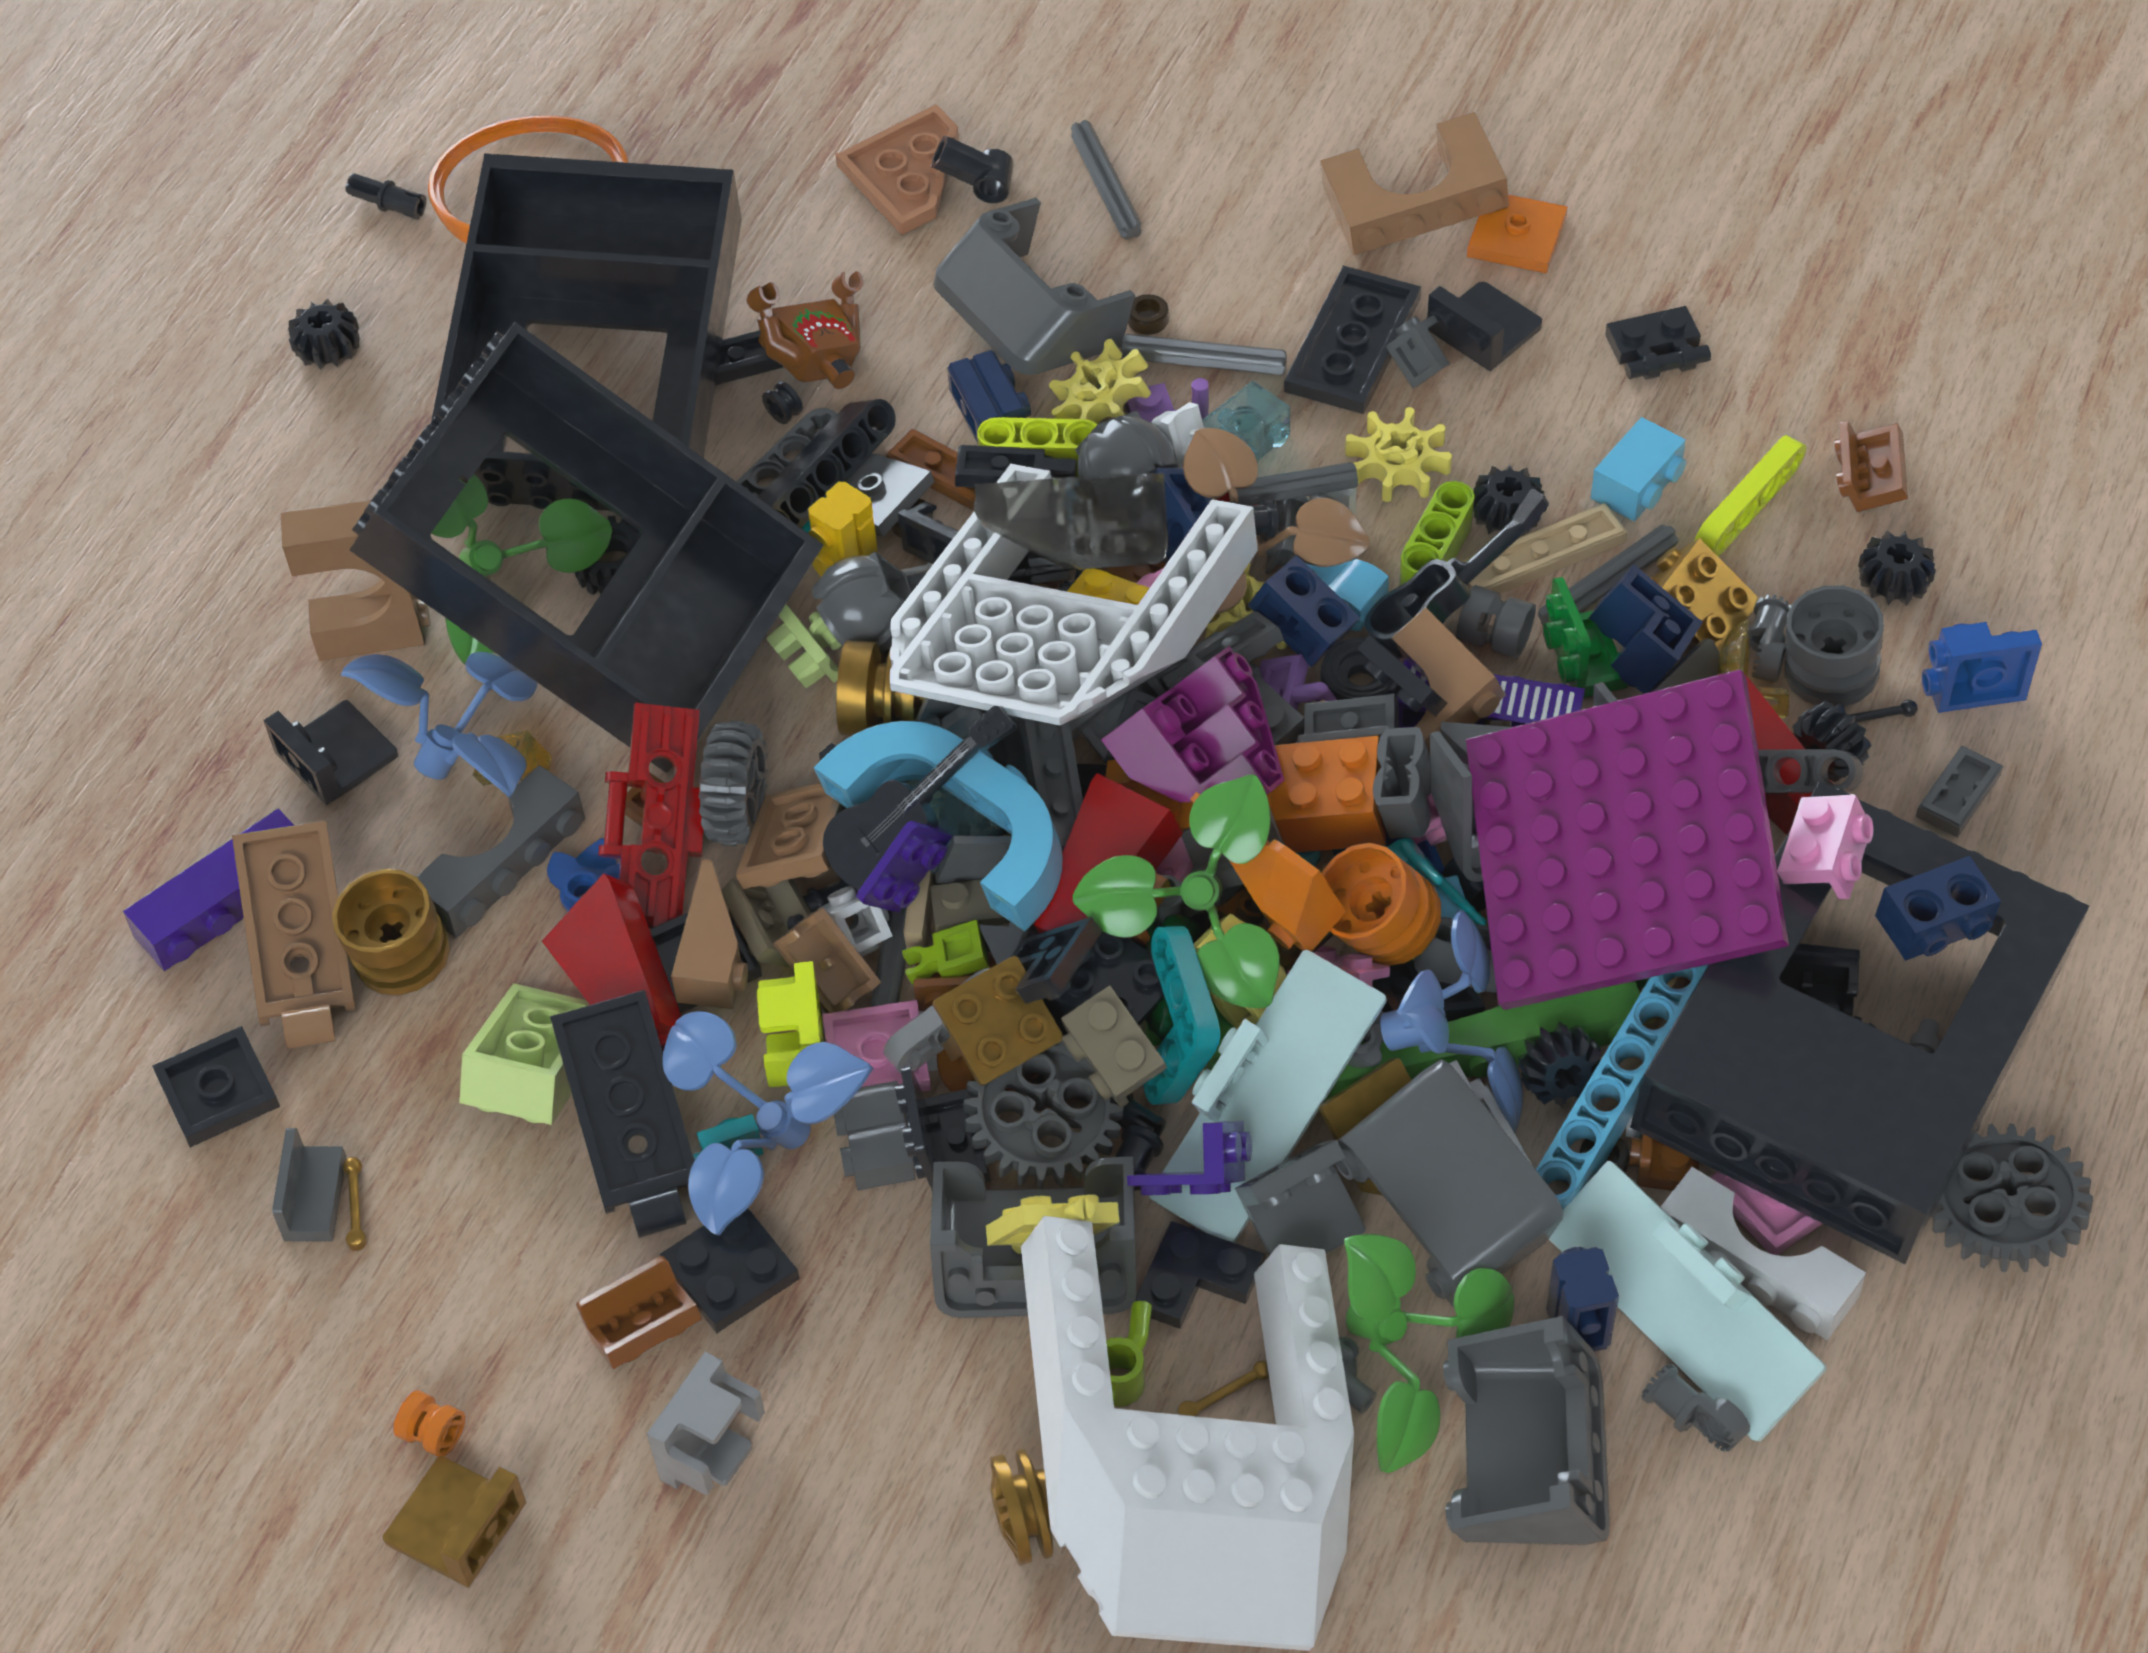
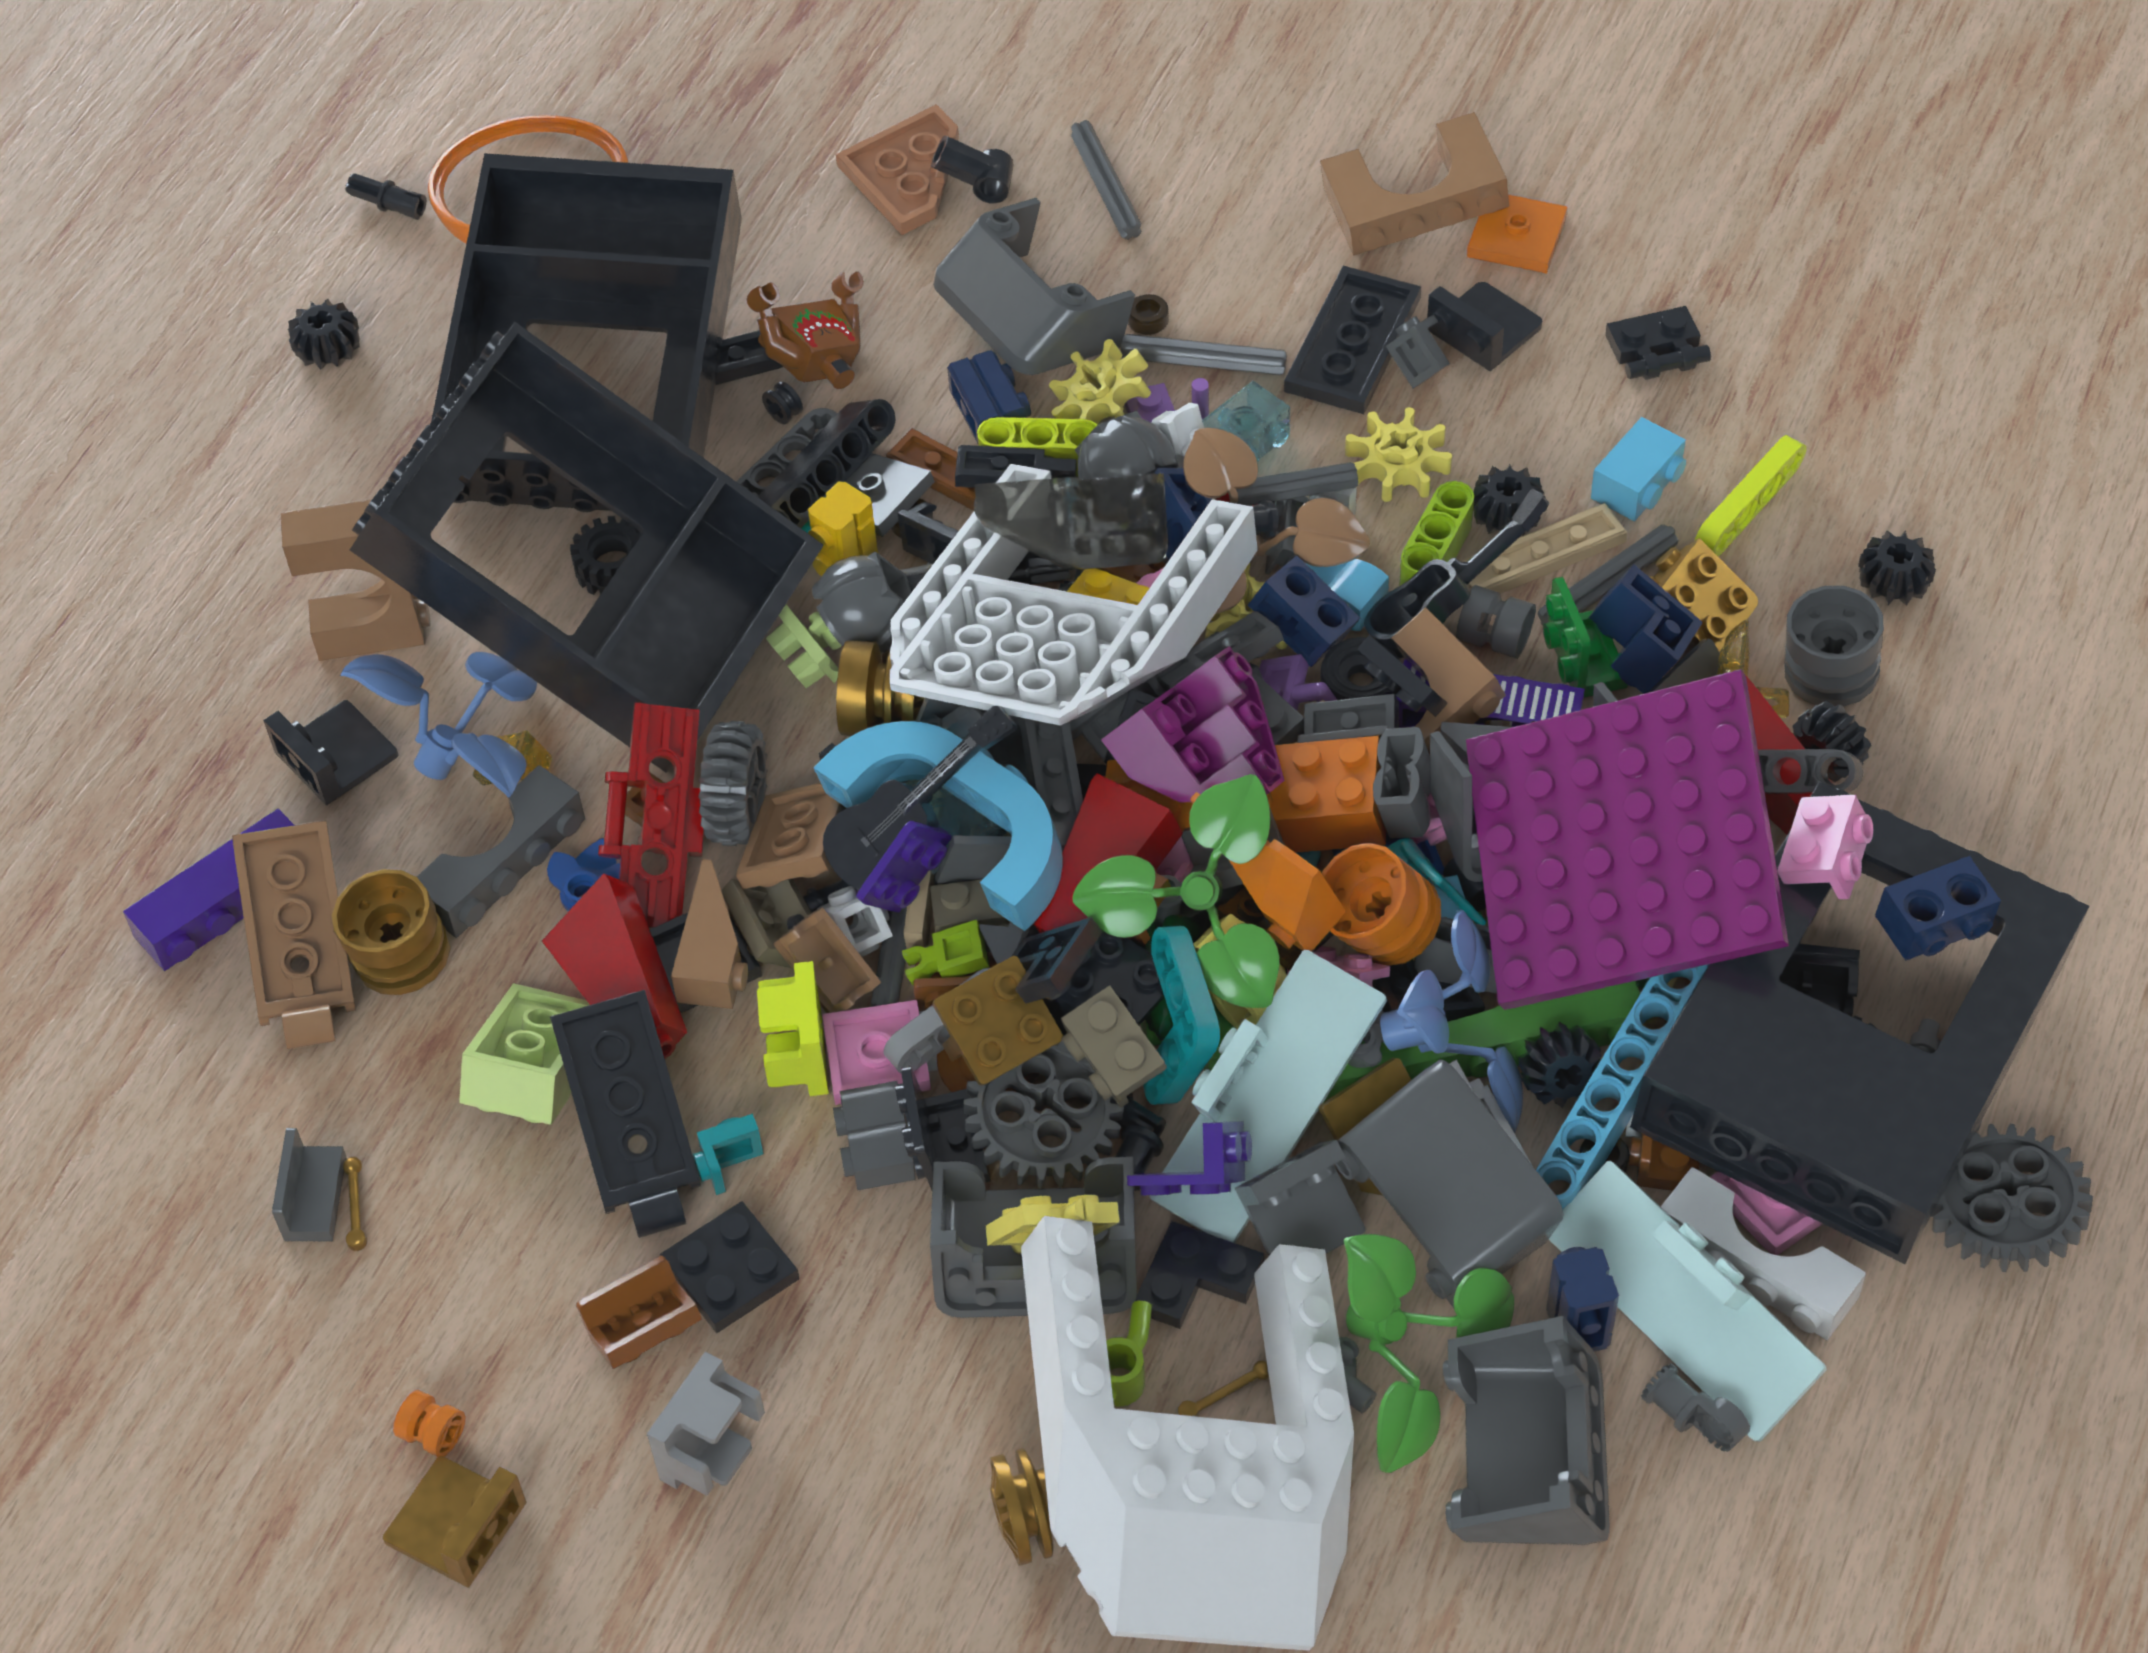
black plate [152,1026,280,1147] -> none
bright green plant [431,474,612,665] -> none
medium blue plant [662,1011,873,1236] -> none
dark grey connector [1744,594,1792,683] -> none
dark orange bracket [1834,420,1908,512] -> none
black hinge [1849,699,1918,722] -> none
dark grey plate [1916,746,2003,838] -> none
blue plate [1922,622,2042,713] -> none

